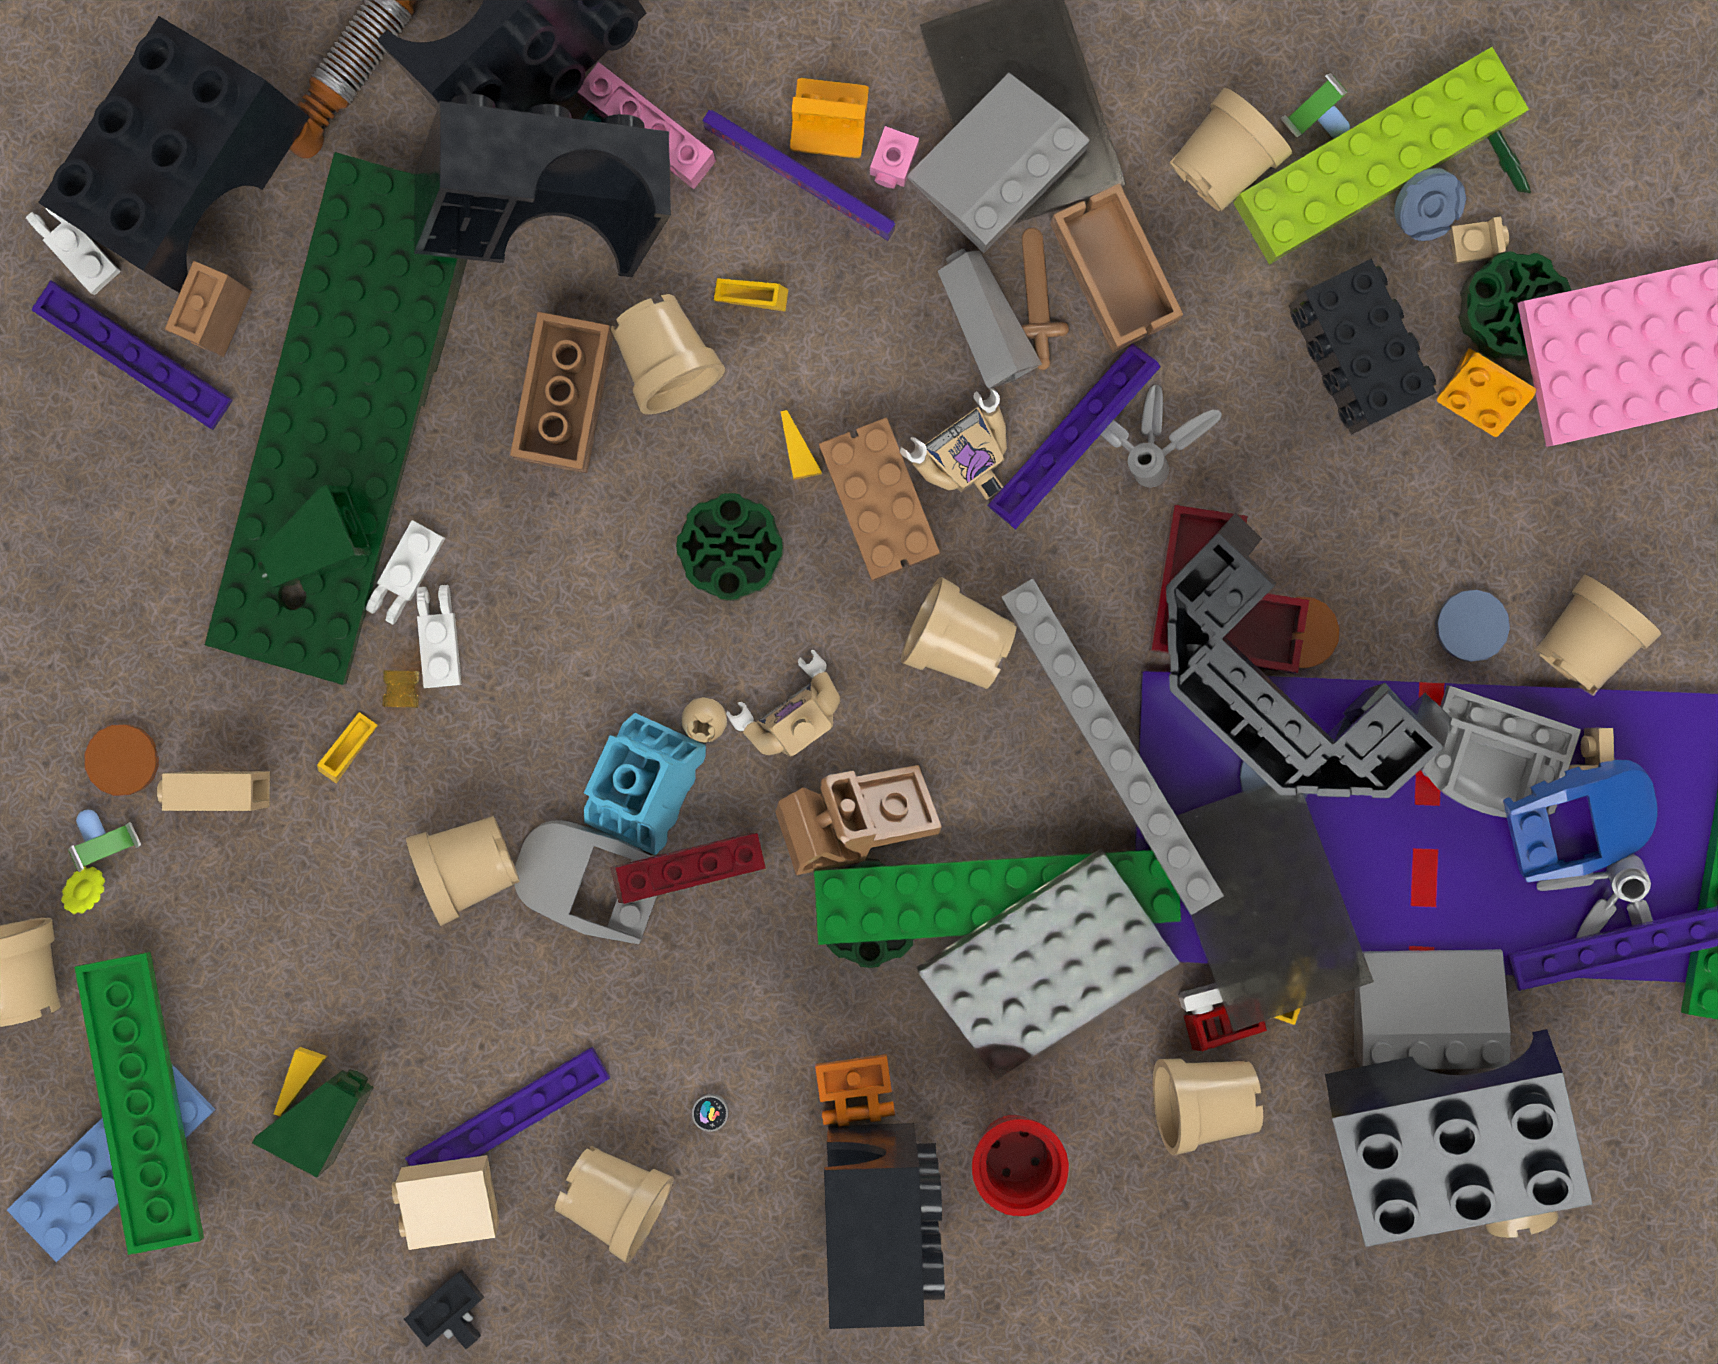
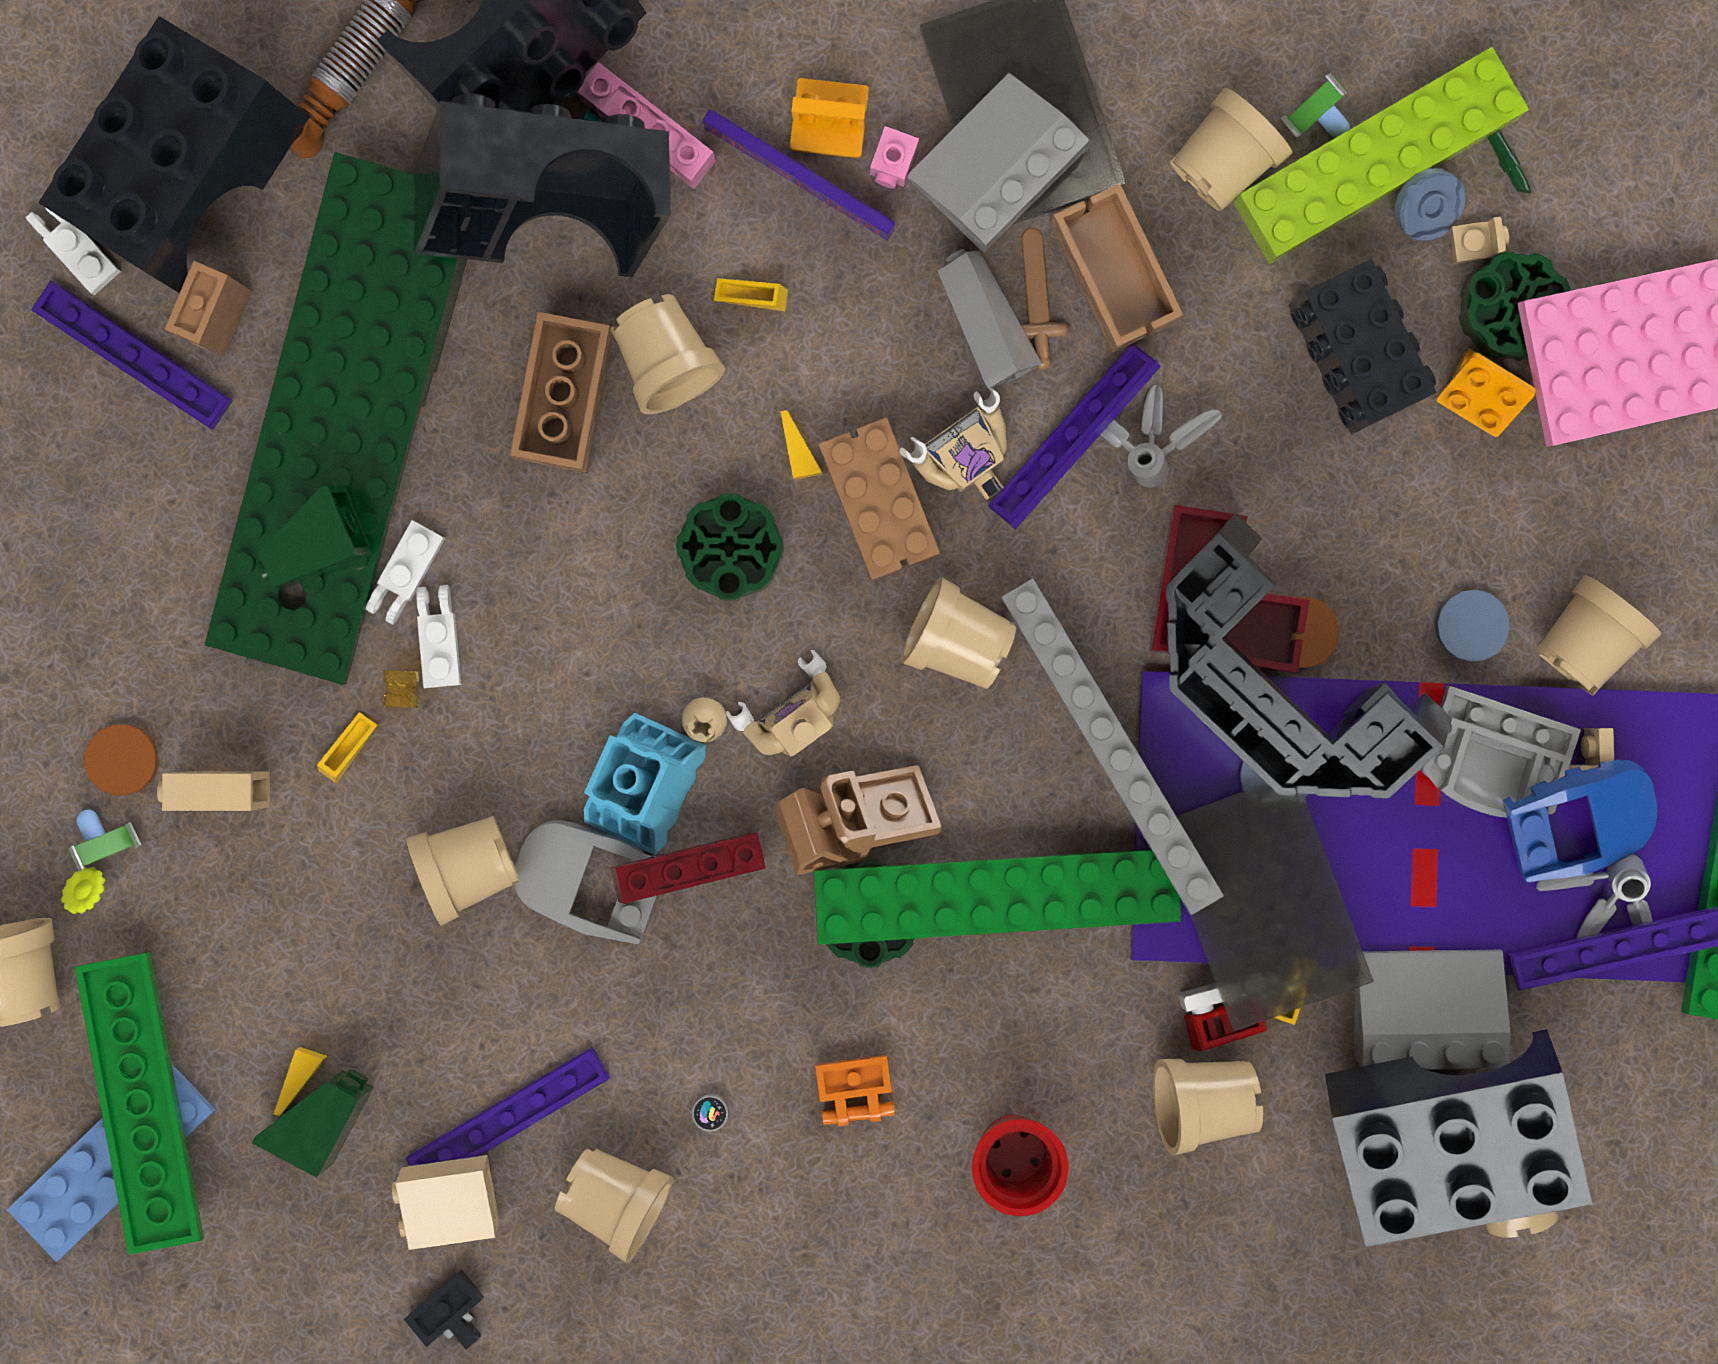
black piece [824,1123,945,1329] -> none
clear smoke plate [917,848,1179,1079] -> none

